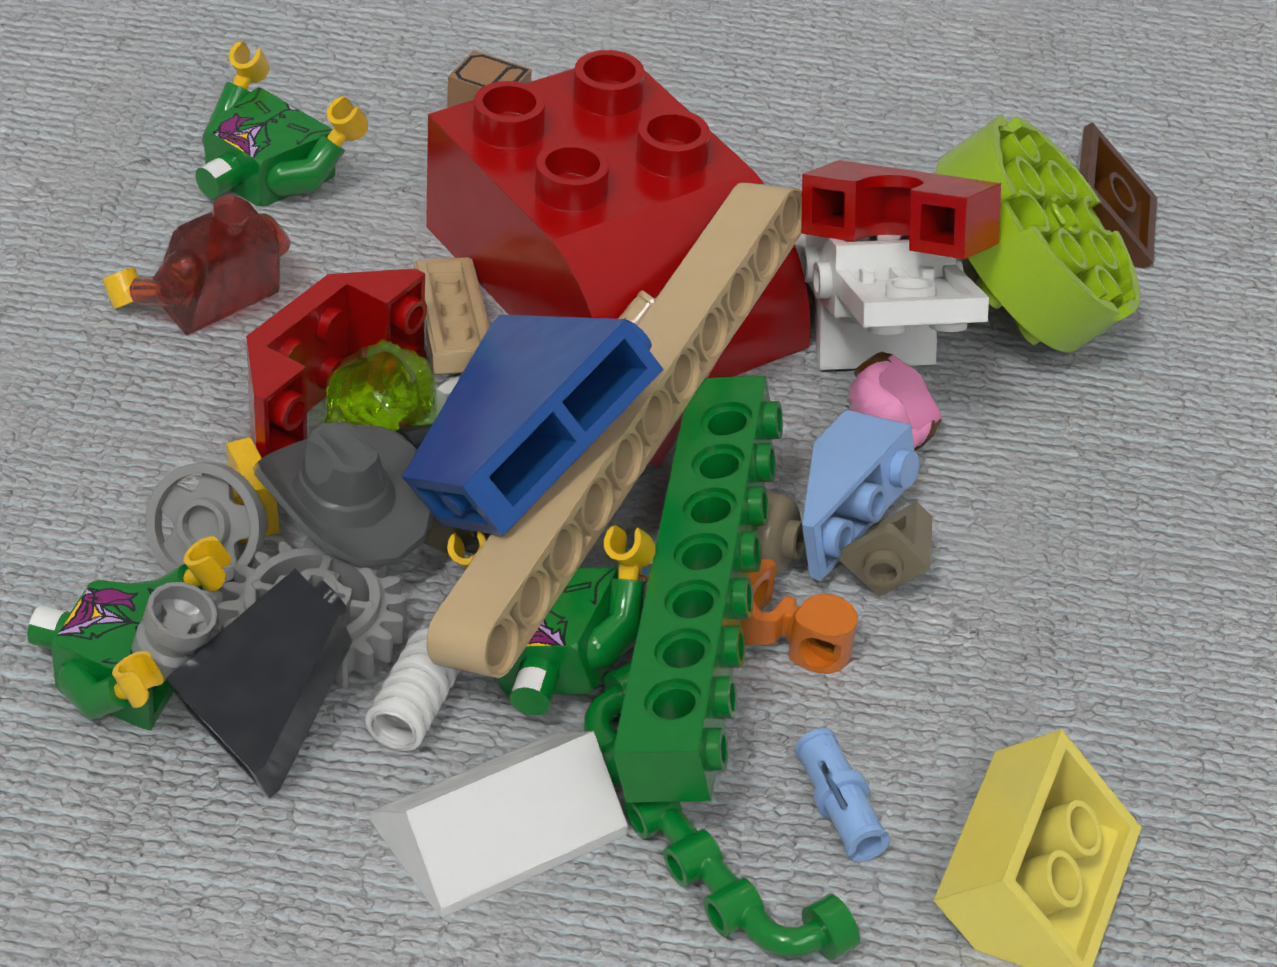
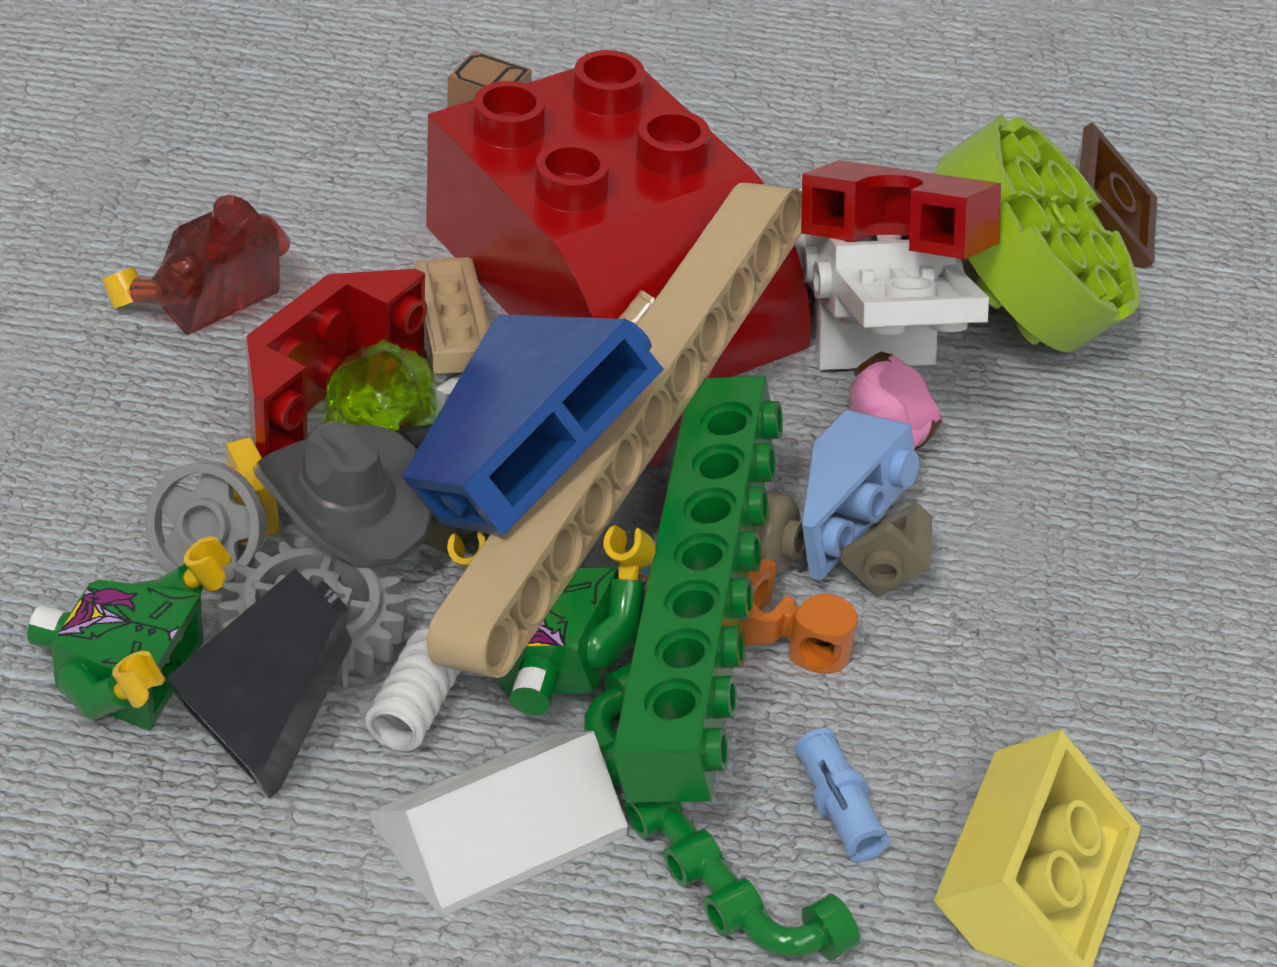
light grey wheel [131,582,217,678] -> none
green torso [195,41,368,207] -> none

